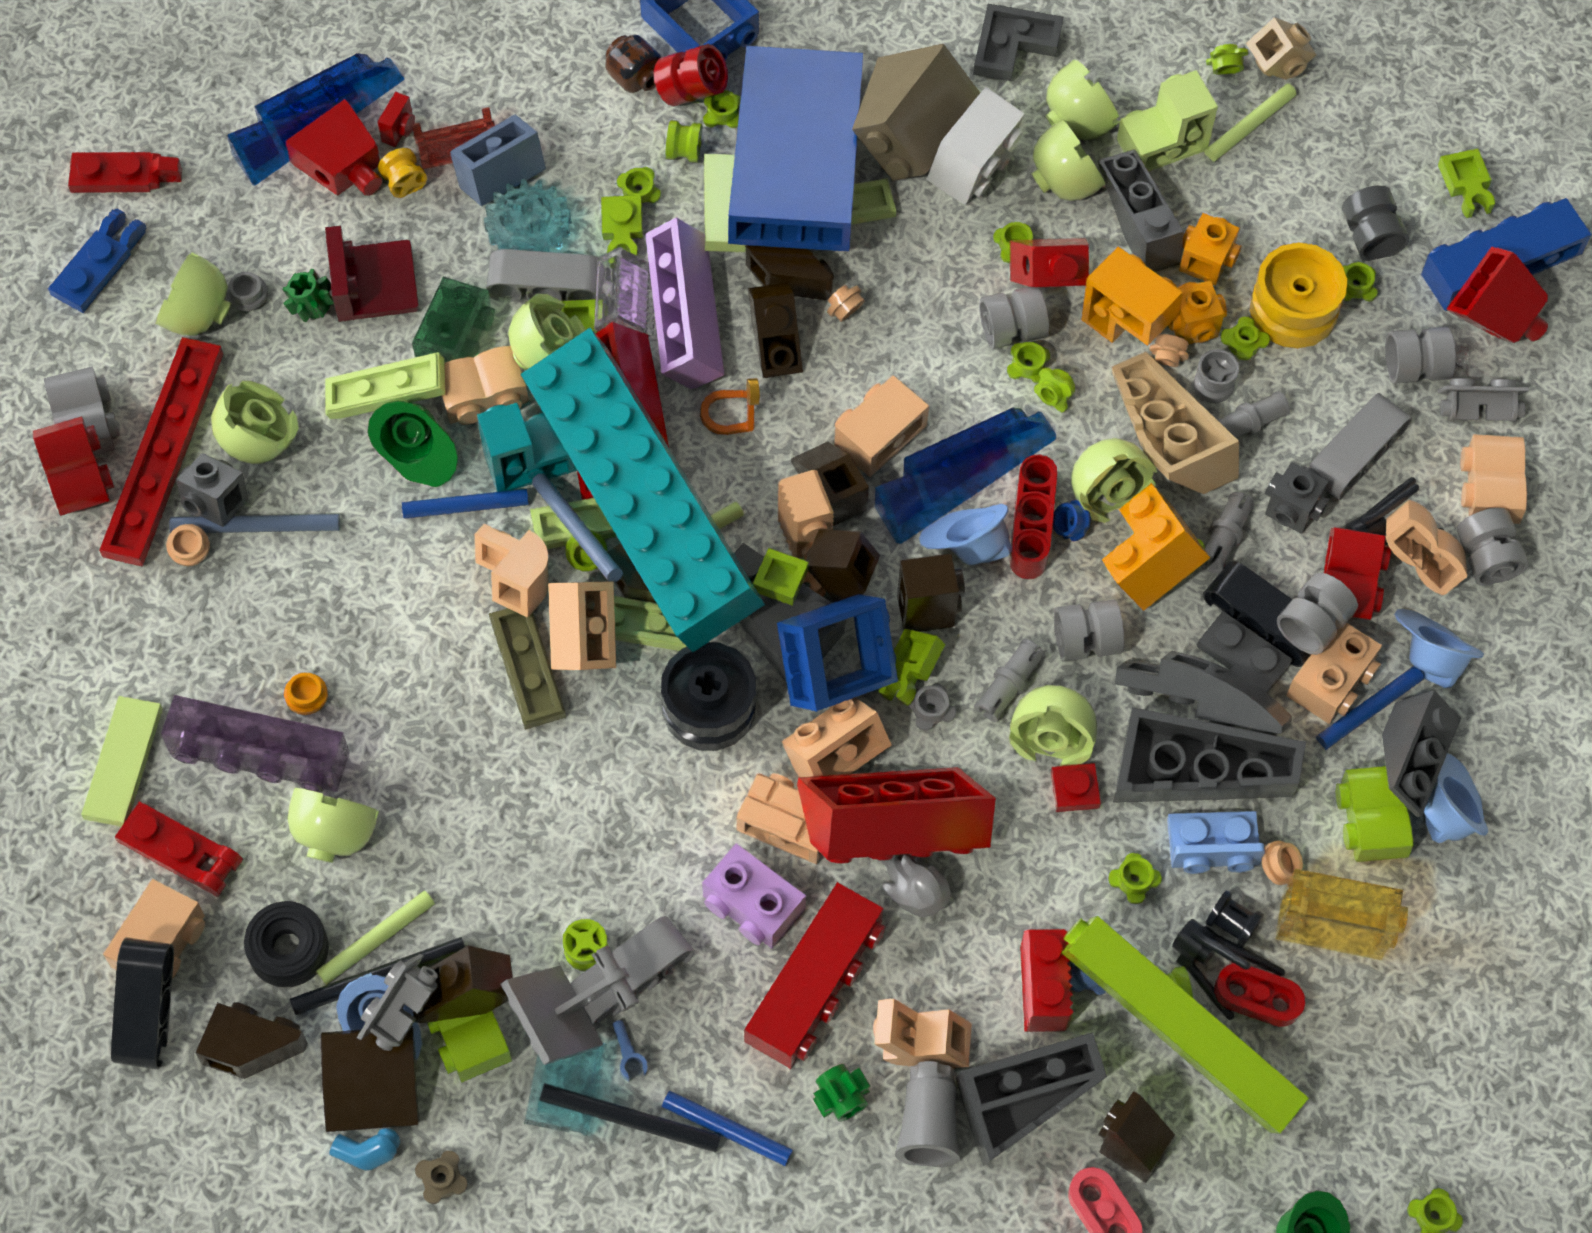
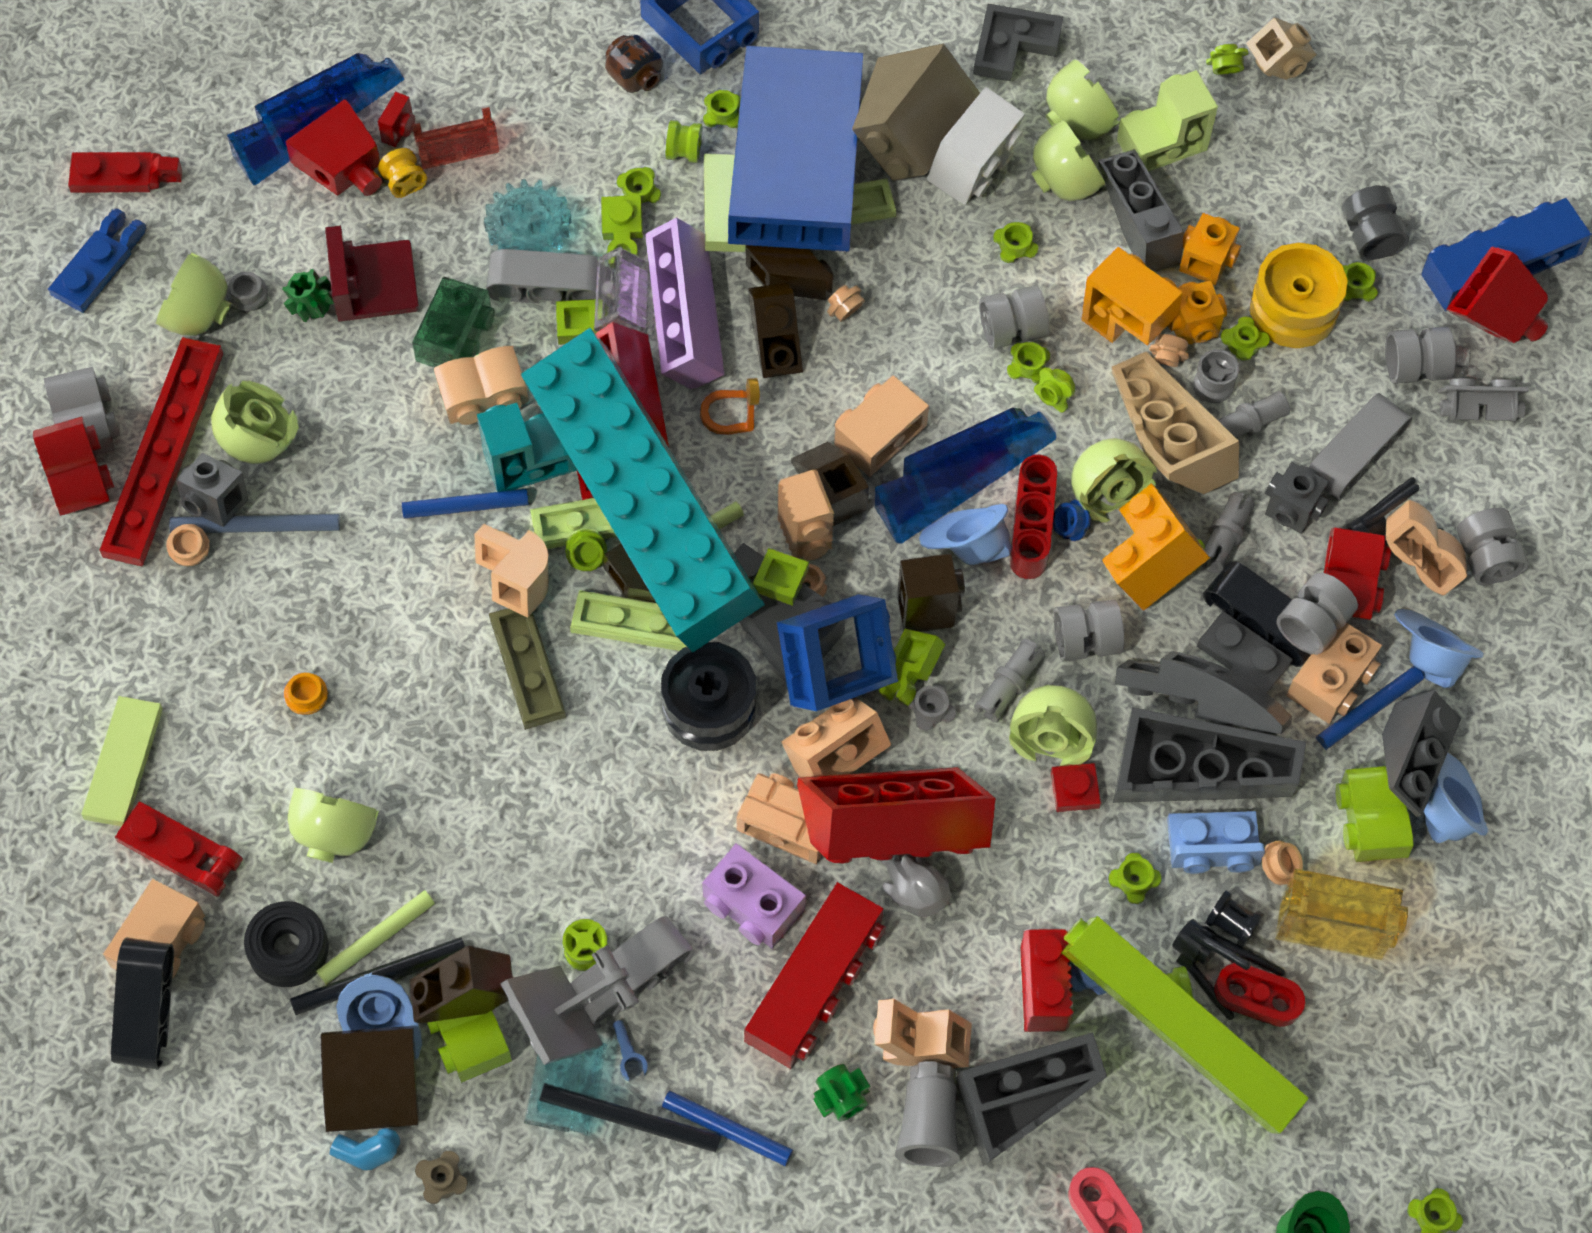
clear purple brick [161,695,350,793] -> none
dark brown slope [195,1002,308,1079] -> none
yellowish green tile [325,352,445,419] -> none
light grey hinge [357,954,438,1051] -> none
green piece [367,401,458,487] -> none
sand blue brick [450,114,546,207] -> none
yellowish green cylinder [508,294,585,370] -> none
sand blue bar [532,474,623,582] -> none
light nougat brick [548,581,616,670] -> none
red wheel [654,44,728,107] -> none
dark brown slope [806,529,880,602] -> none
red torso [1010,238,1089,287] -> none
dark brown slope [1098,1091,1175,1183] -> none
yellowish green bar [1204,83,1296,162] -> none
lime plate [1438,148,1495,218] -> none
light nougat brick [1460,434,1527,524] -> none

